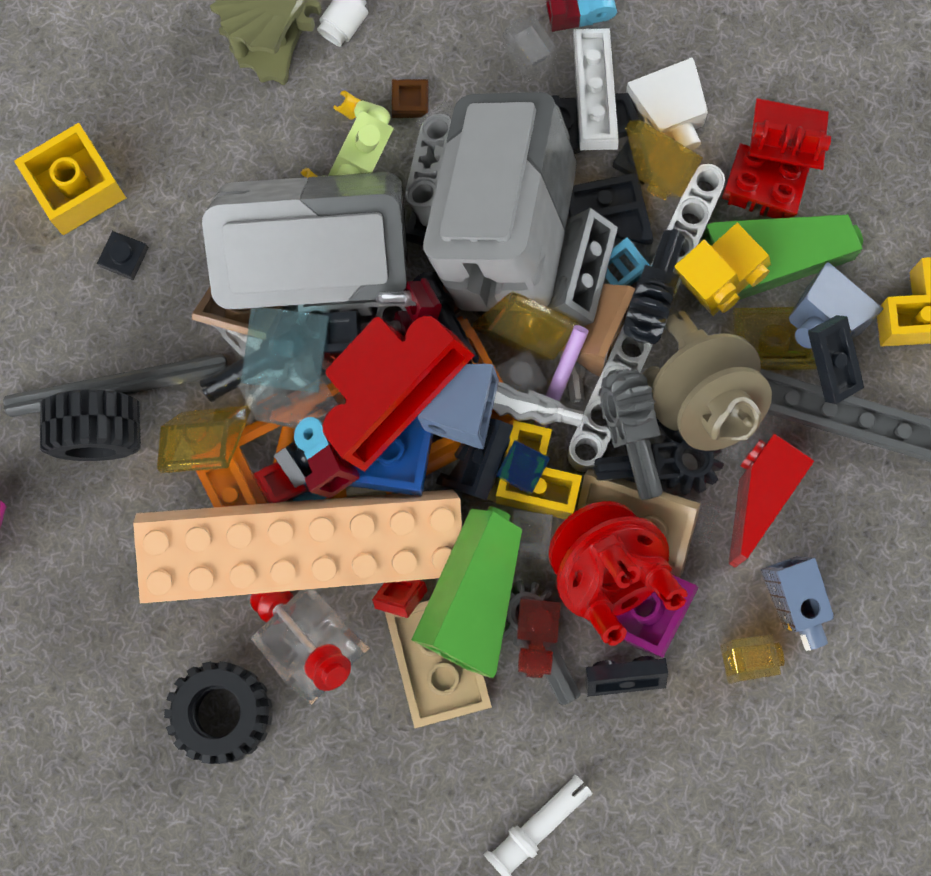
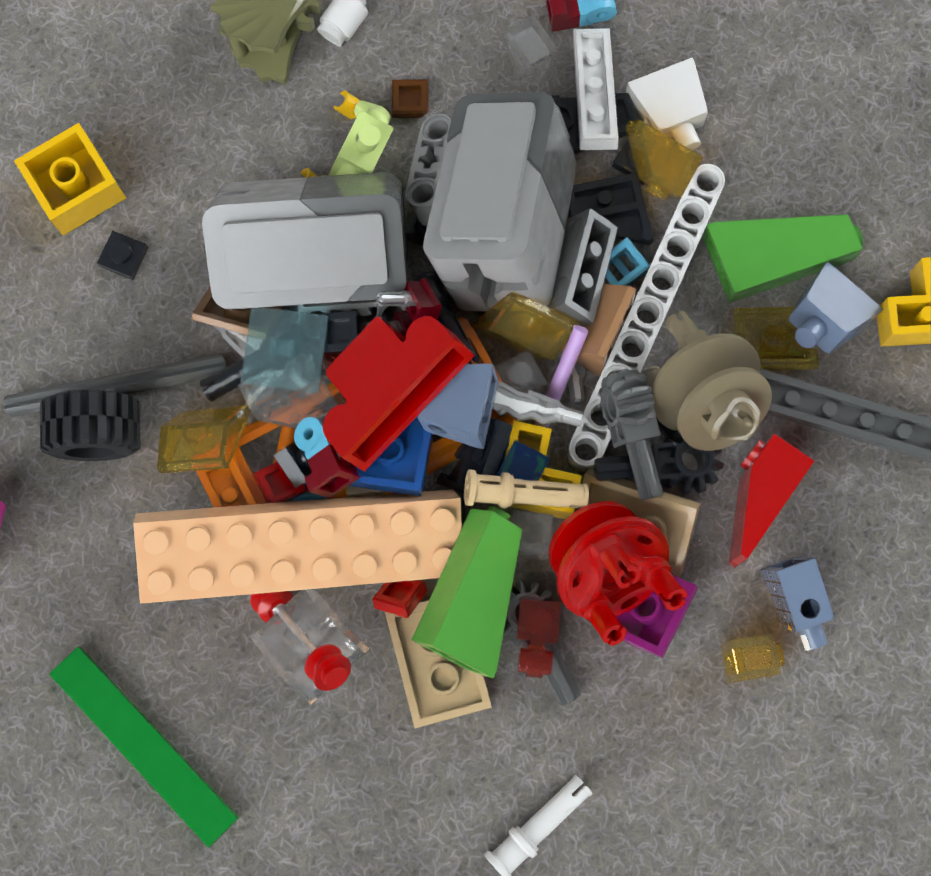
black tyre [164,661,272,764] -> none
black plate [585,656,668,697] -> none
black gear [623,228,685,344] -> none
yellow brick [674,222,771,316] -> none
red hinge [721,143,810,219] -> none
red hinge [749,98,831,170] -> none
black plate [808,315,864,404] -> none
none -> green tile [49,646,240,848]
none -> tan pin [464,469,589,509]

